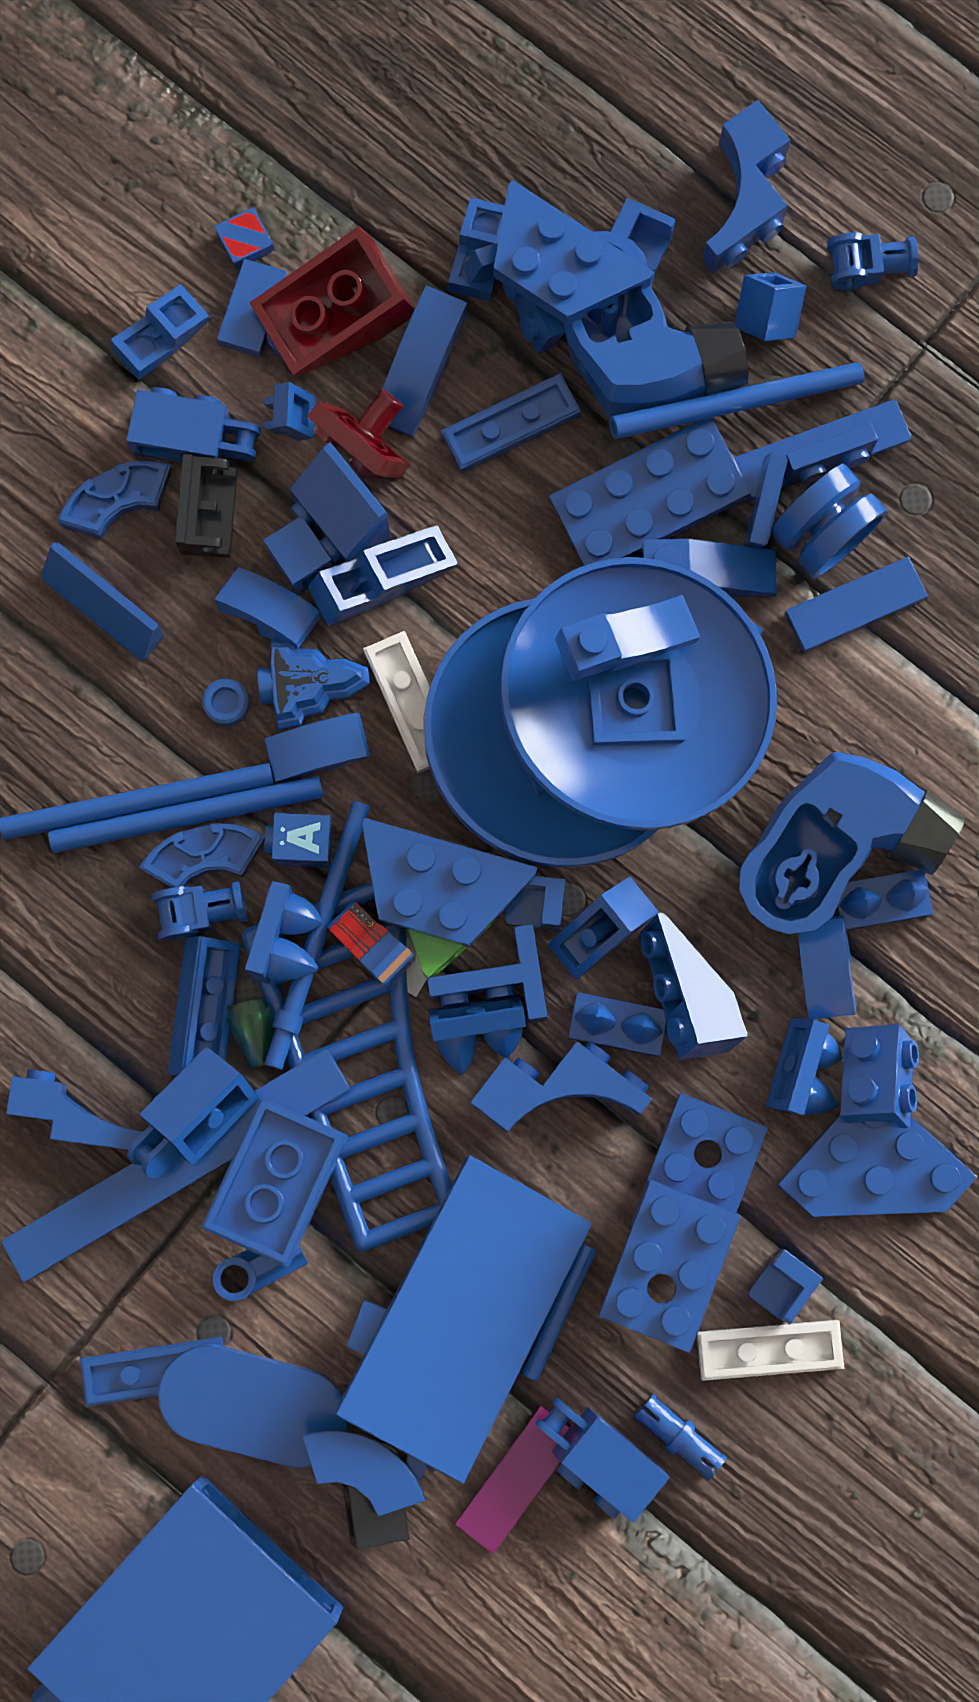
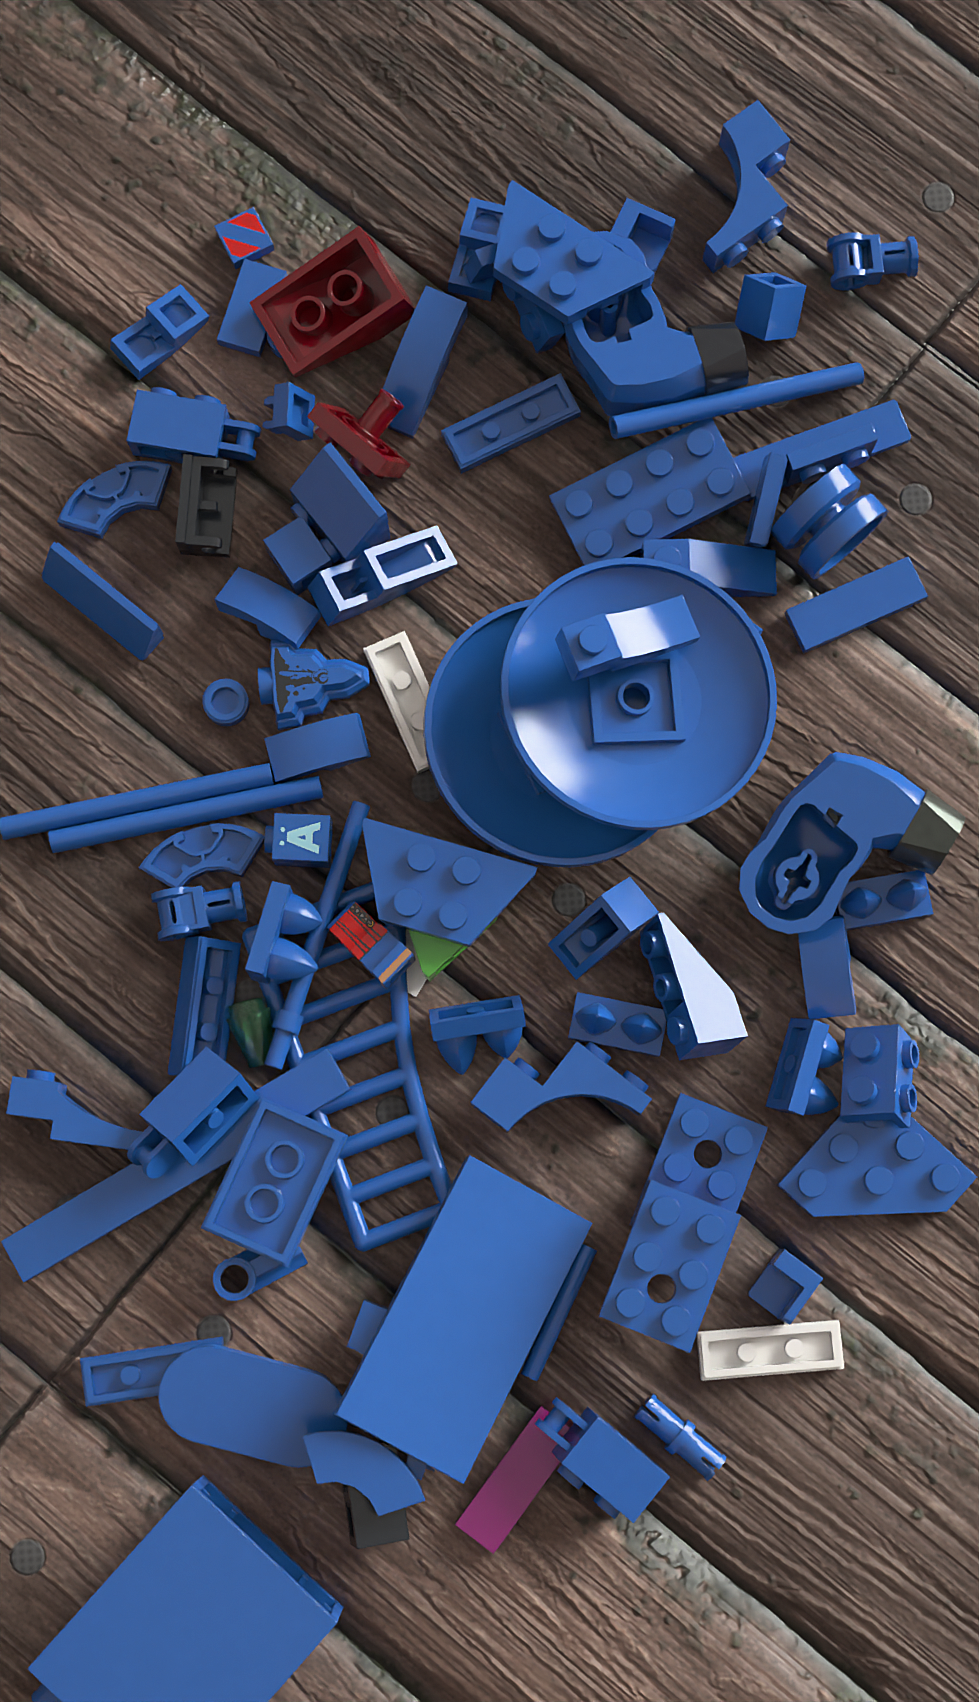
blue bracket [427,924,547,1023] -> none
blue panel [505,876,565,931] -> none

